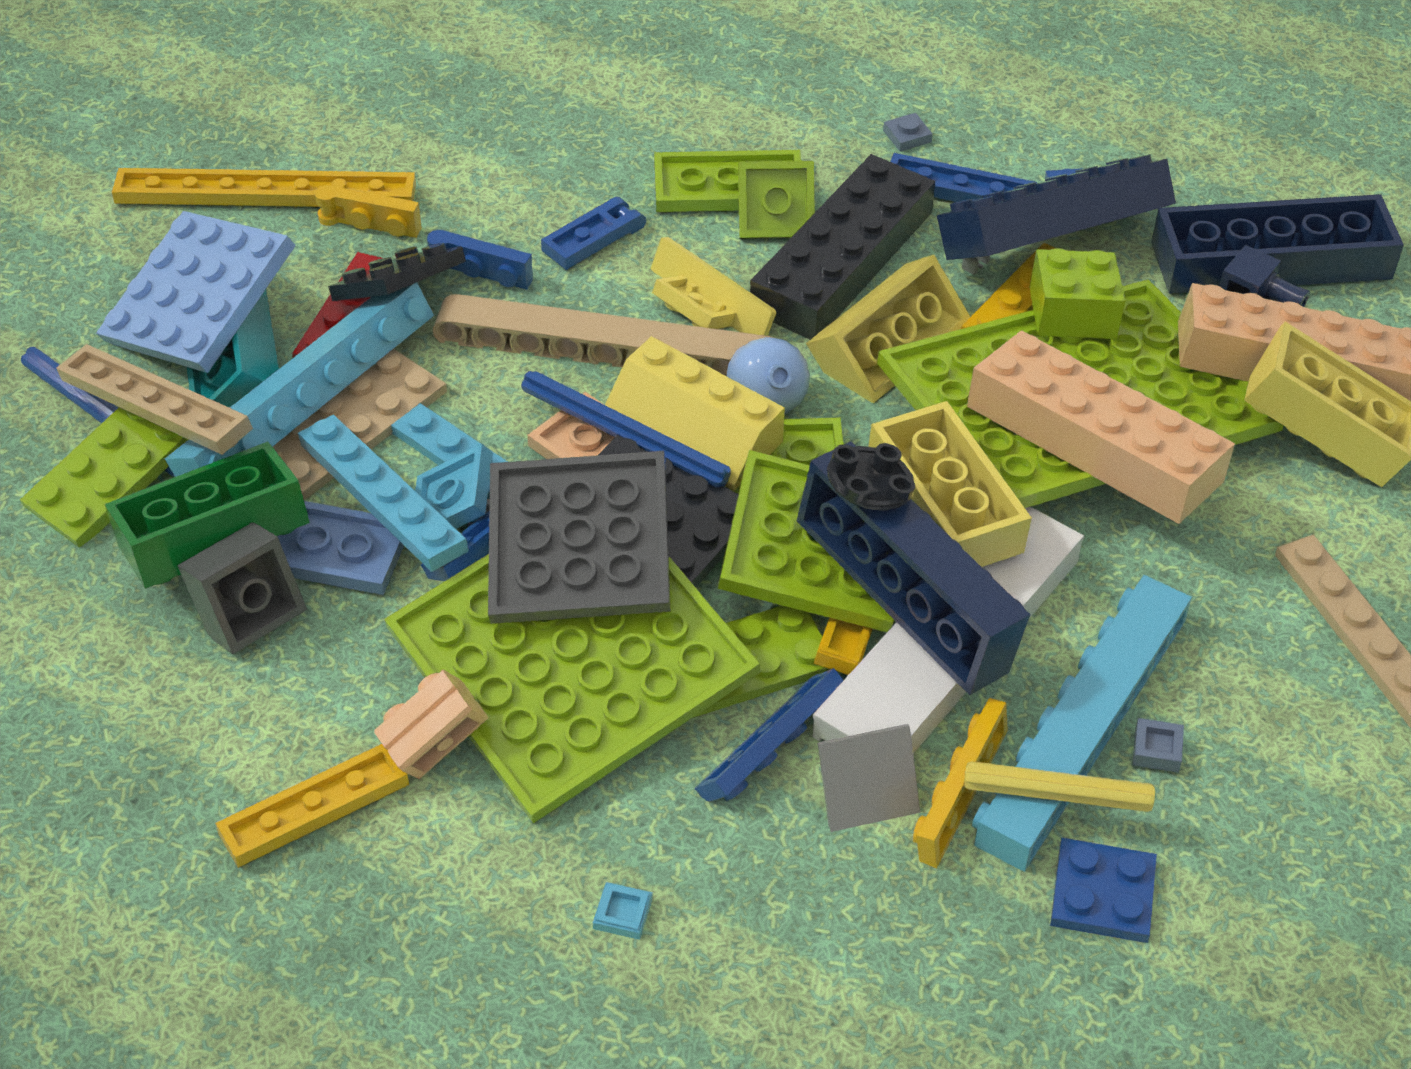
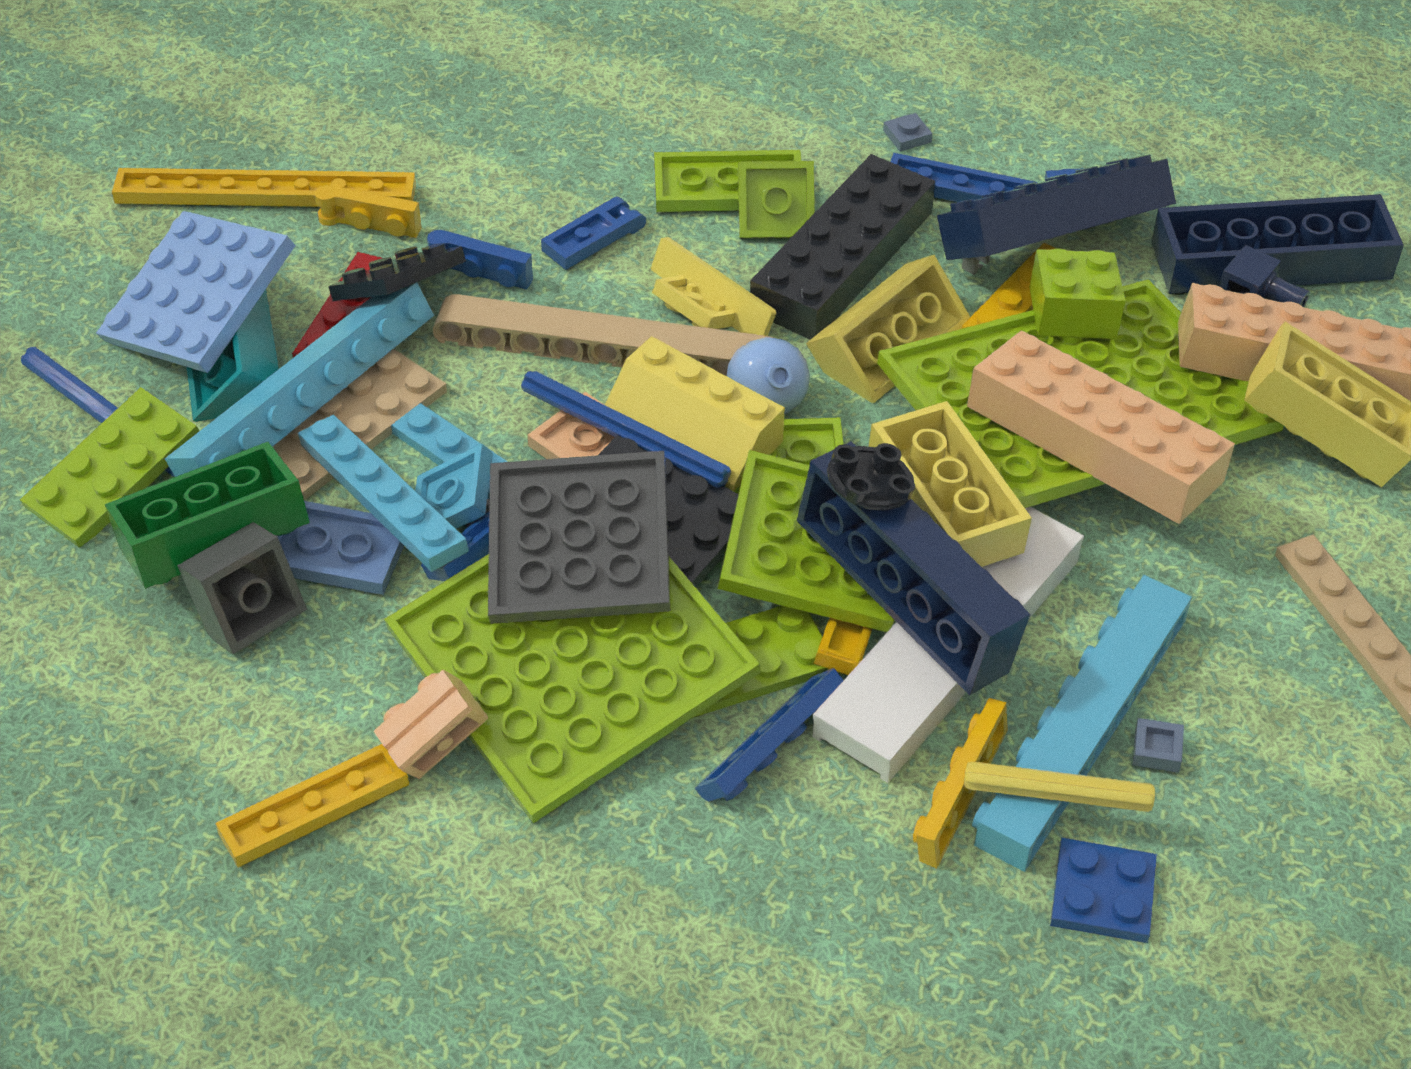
tan plate [56,344,253,455] -> none
medium azure tile [593,882,653,940] -> none
light grey piece [817,724,920,832] -> none

